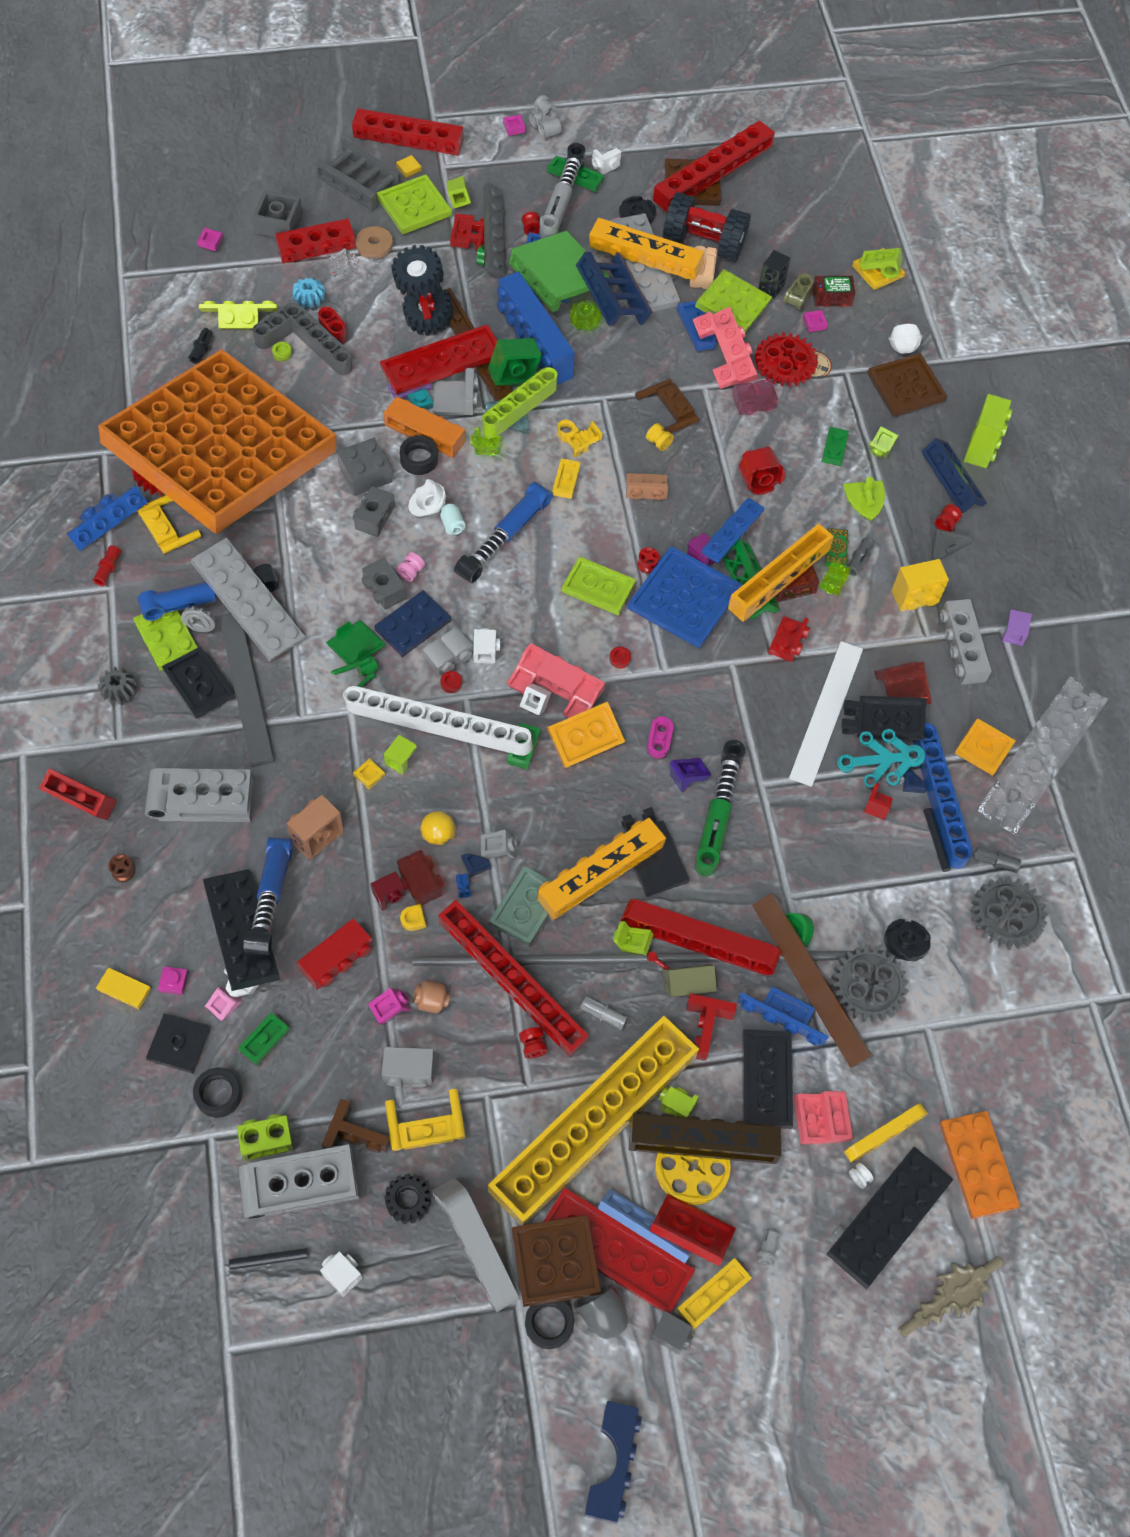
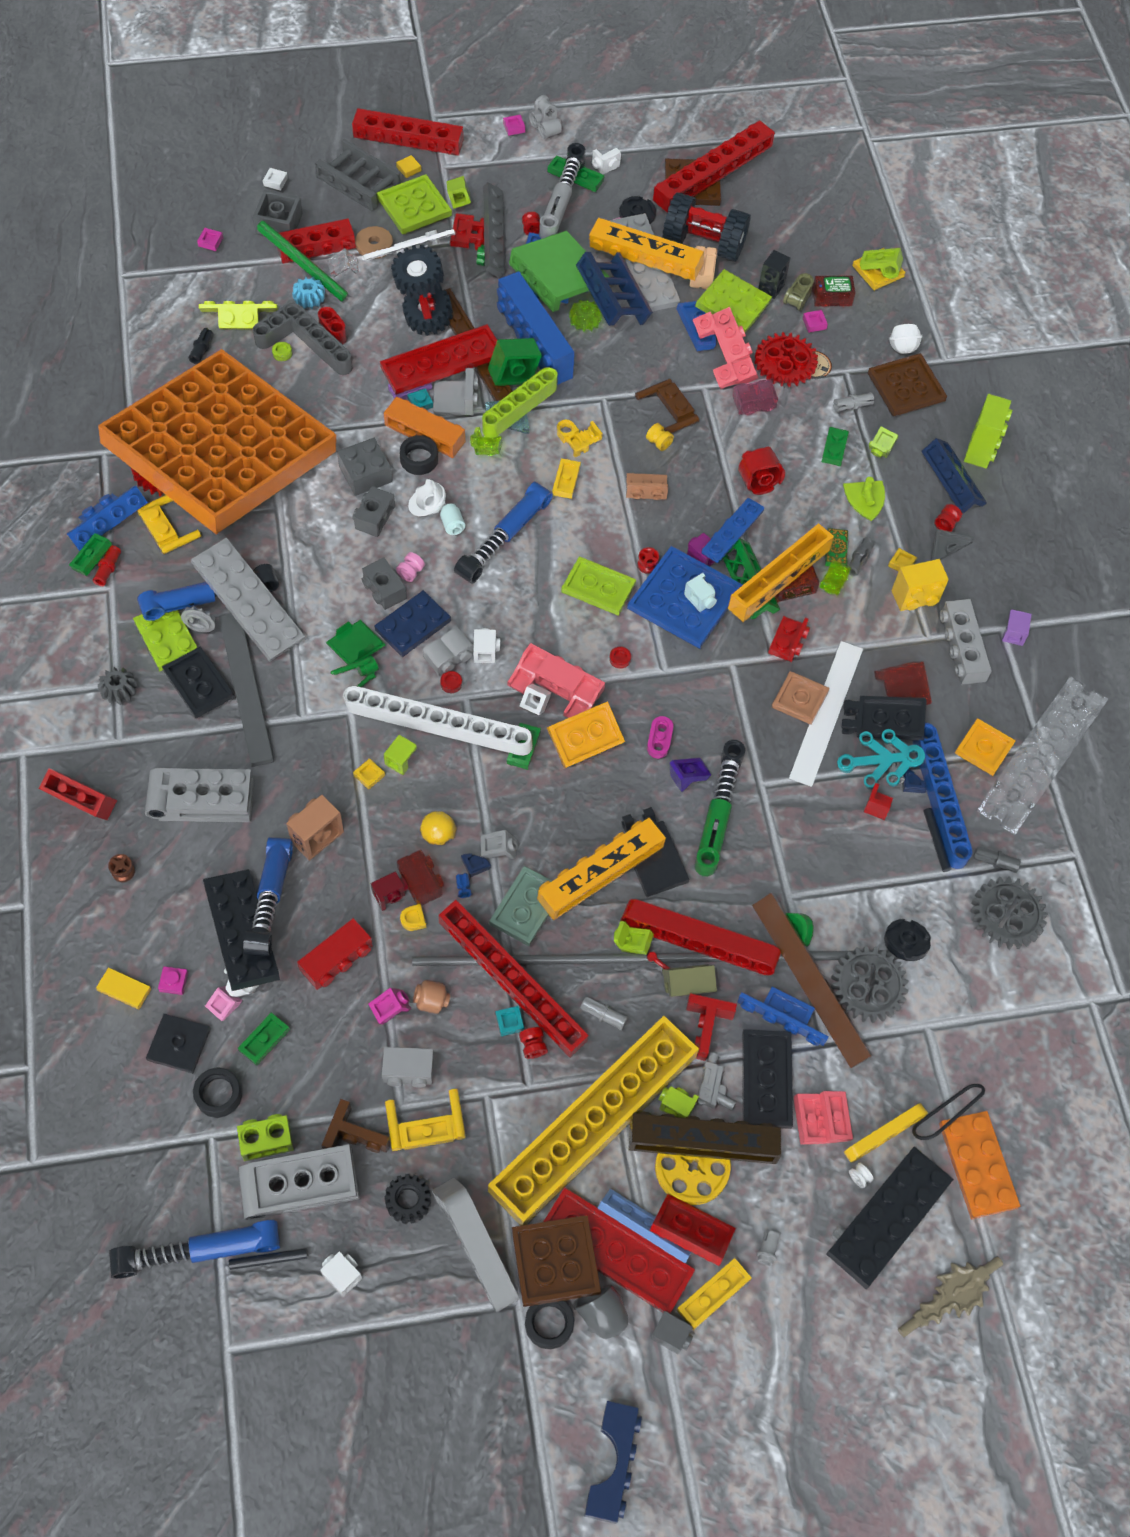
none -> green plate [69,533,112,576]
none -> piece [109,1220,280,1279]
none -> green axle [257,221,348,301]
none -> white plate [263,168,288,191]
none -> white door [362,229,456,260]
none -> teal plate [495,1006,524,1036]
none -> light aqua brick [684,573,717,612]
none -> light grey piece [697,1053,736,1111]
none -> nougat tile [772,671,830,725]
none -> light grey pin [833,392,874,412]
none -> yellow tile [888,548,917,572]
none -> black piece [912,1084,985,1140]

